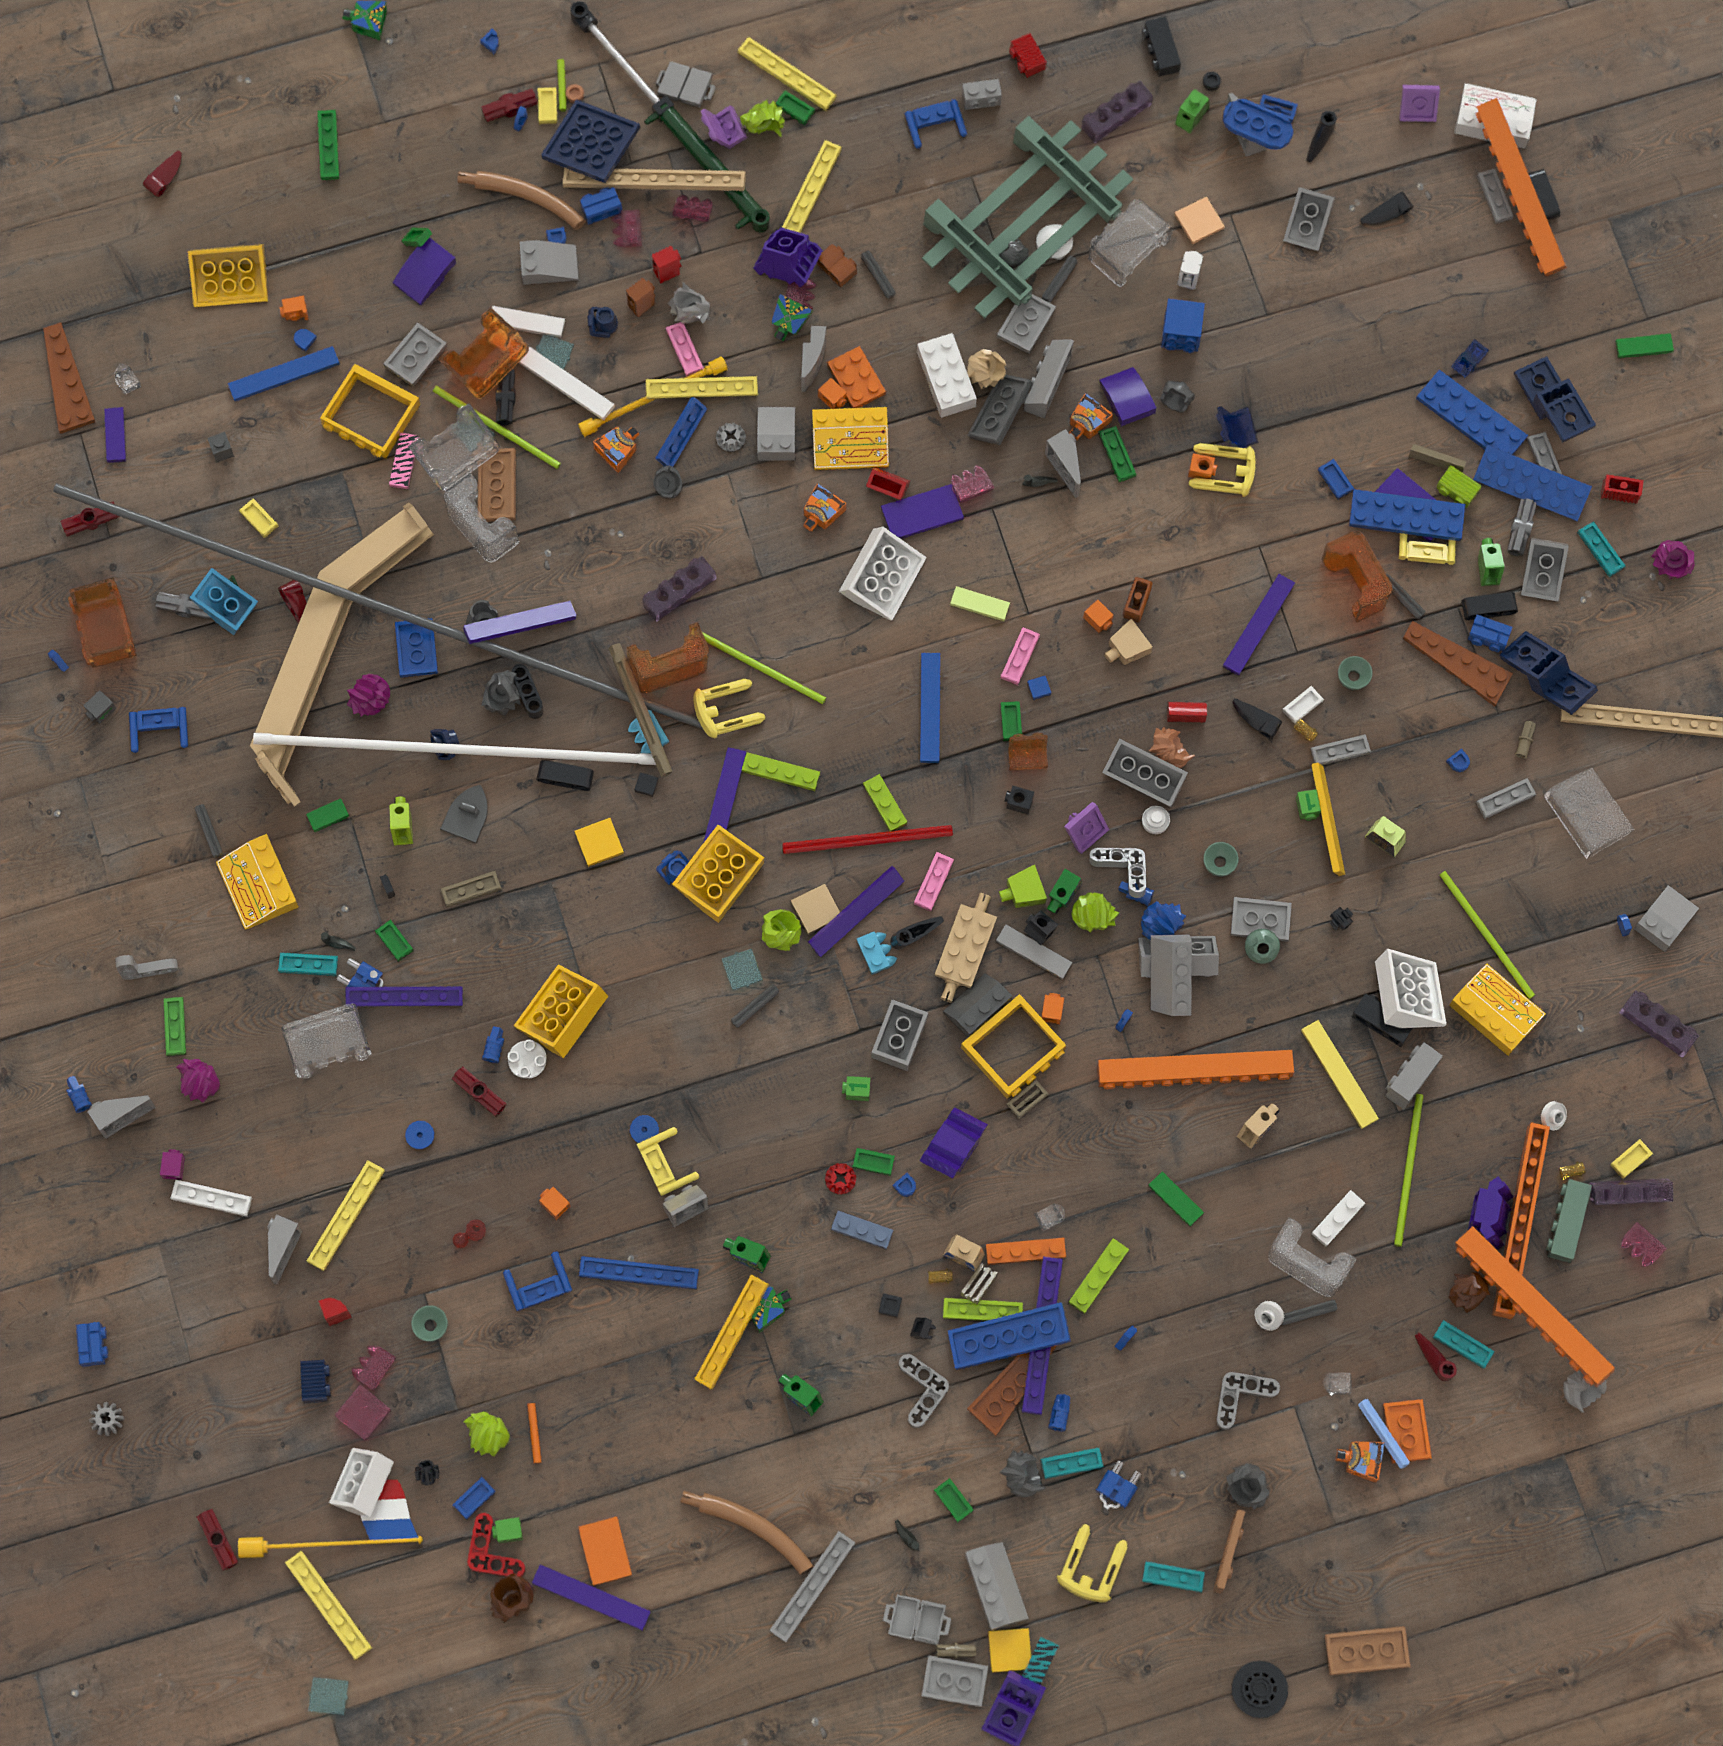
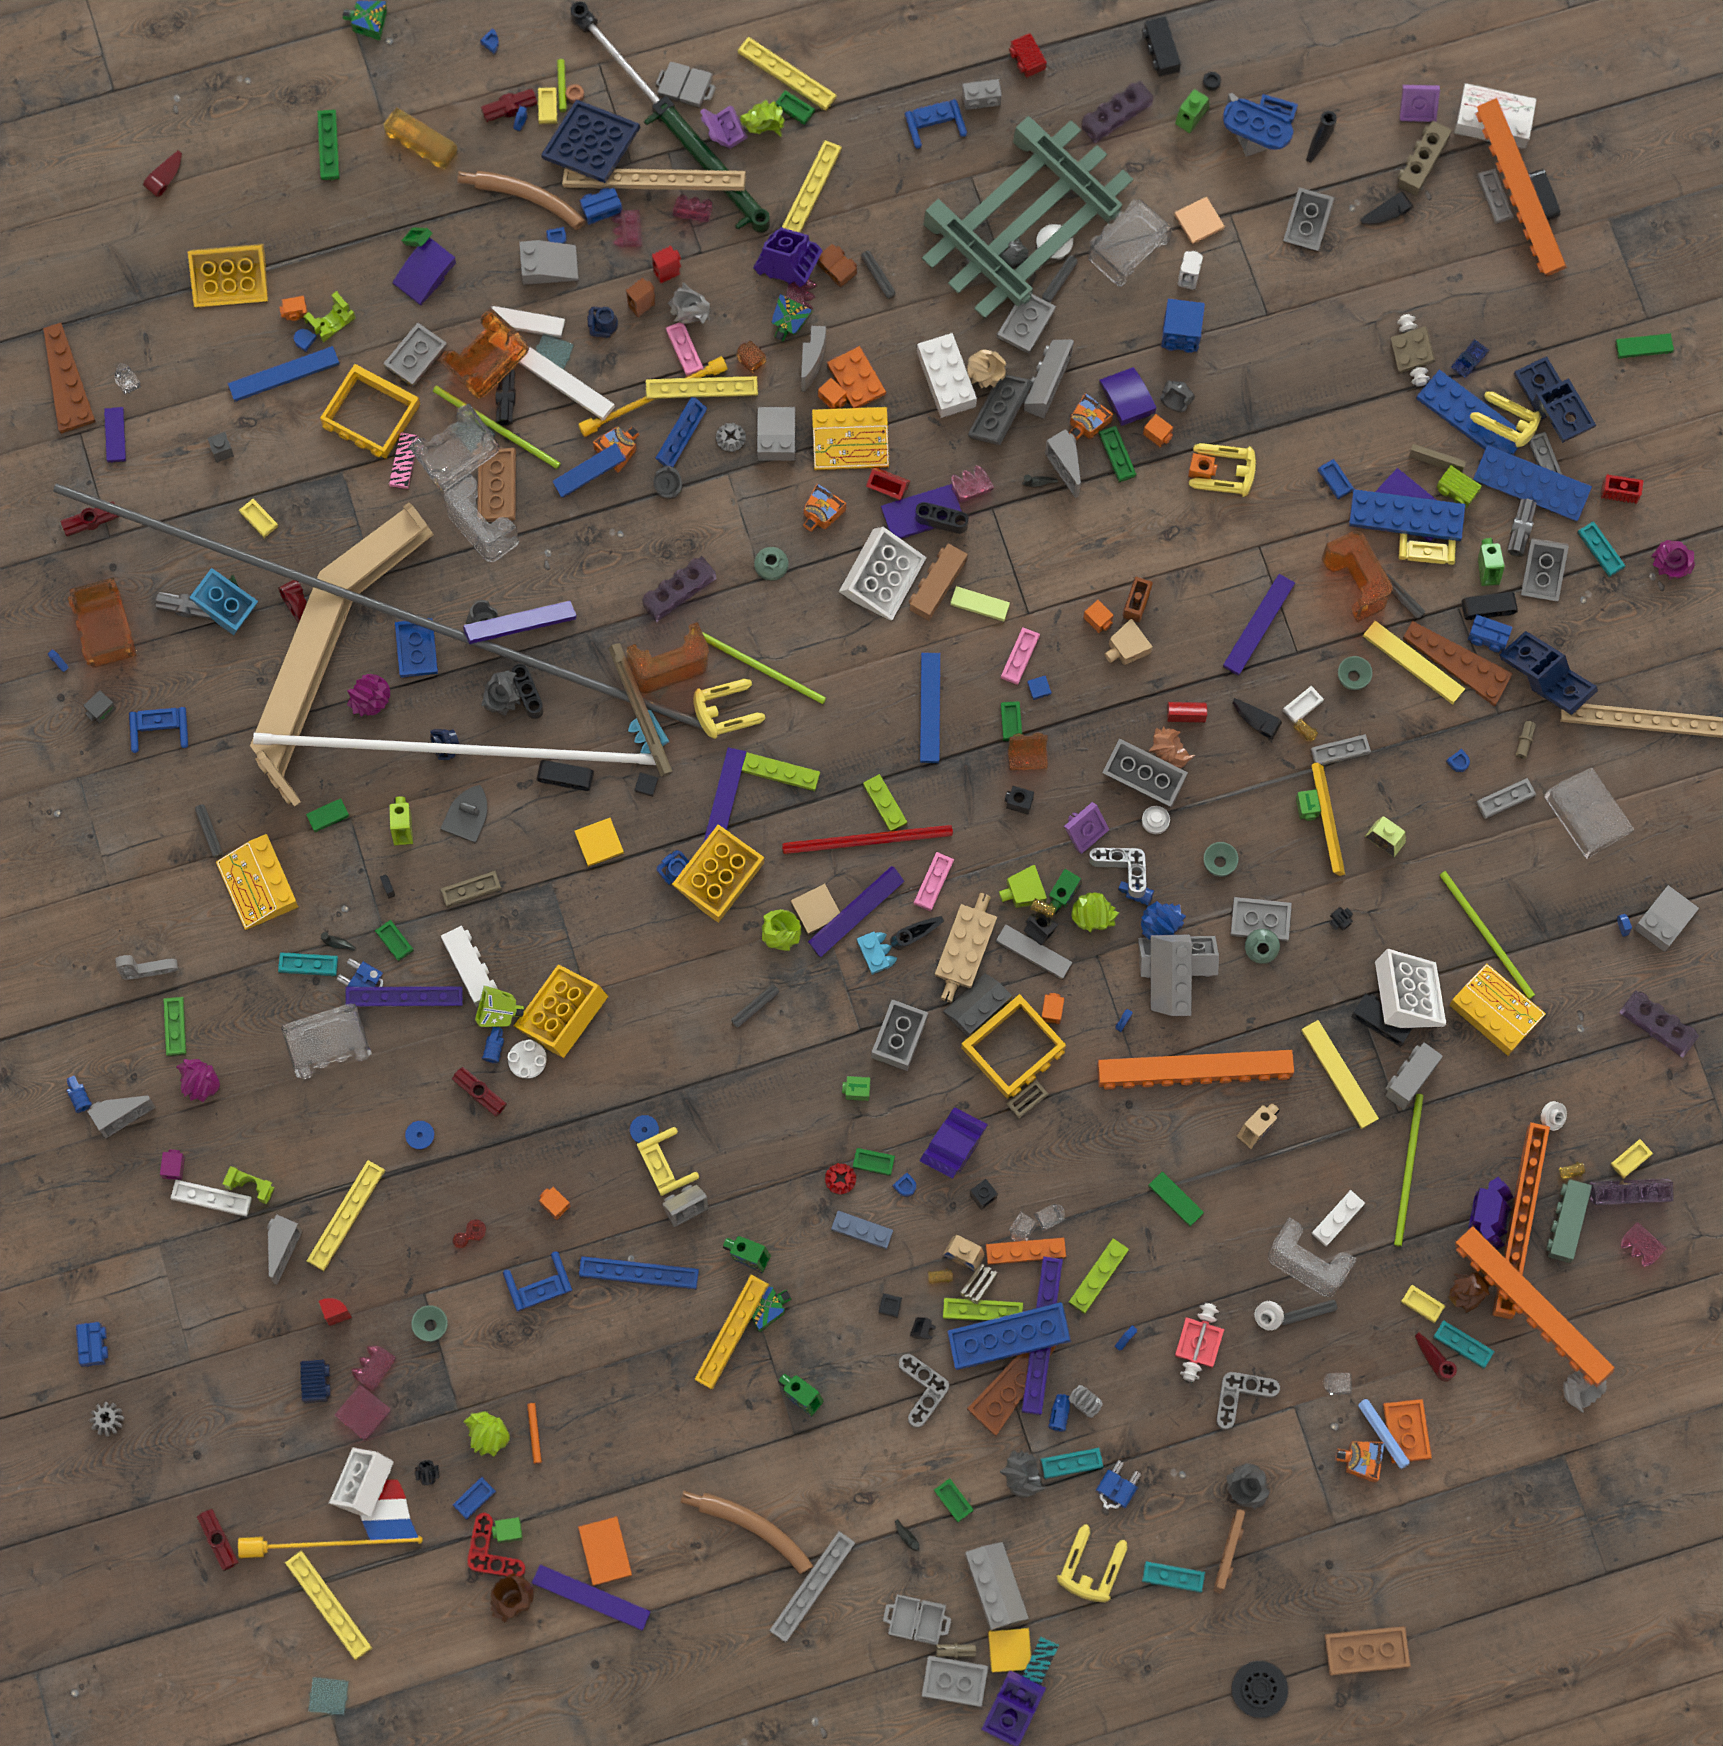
clear light blue piece [722,949,763,990] -> none
clear blue bracket [1216,406,1259,448] -> none
none -> lime piece [222,1166,275,1204]
none -> lime piece [304,291,355,342]
none -> clear yellow brick [384,107,458,168]
none -> white brick [441,926,498,1007]
none -> lime torso [475,985,524,1027]
none -> blue tile [553,443,626,498]
none -> clear orange brick [737,340,766,374]
none -> sand green piece [754,547,789,581]
none -> medium nougat brick [909,543,968,621]
none -> black beam [915,502,969,534]
none -> black brick [970,1179,998,1210]
none -> clear plate [1009,1212,1038,1241]
none -> clear yellow pin [1031,898,1057,918]
none -> light grey gear [1069,1385,1103,1418]
none -> orange brick [1143,414,1173,447]
none -> coral plate [1175,1303,1224,1382]
none -> light yellow tile [1363,621,1465,704]
none -> dark tan plate [1391,314,1435,386]
none -> dark tan brick [1397,121,1452,196]
none -> light yellow tile [1401,1285,1445,1323]
none -> light yellow piece [1470,392,1541,447]

